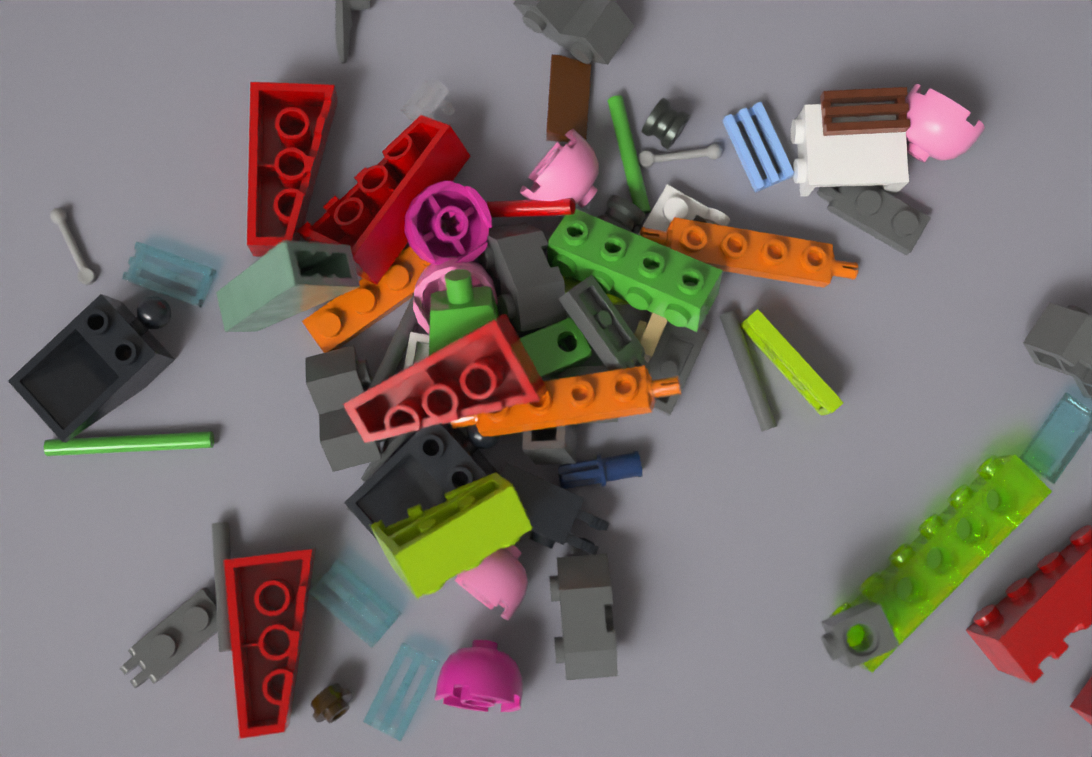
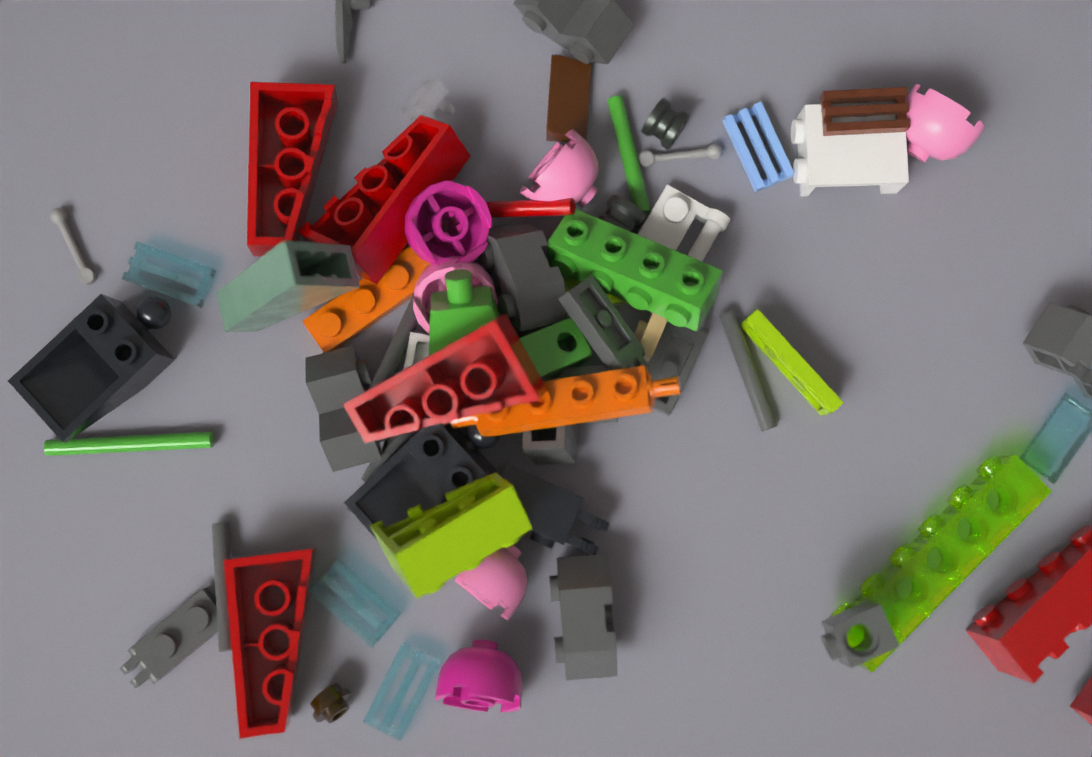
dark blue axle [558,451,643,489] -> none
orange plate [640,217,858,288] -> none
dark grey hinge [817,185,931,255] -> none

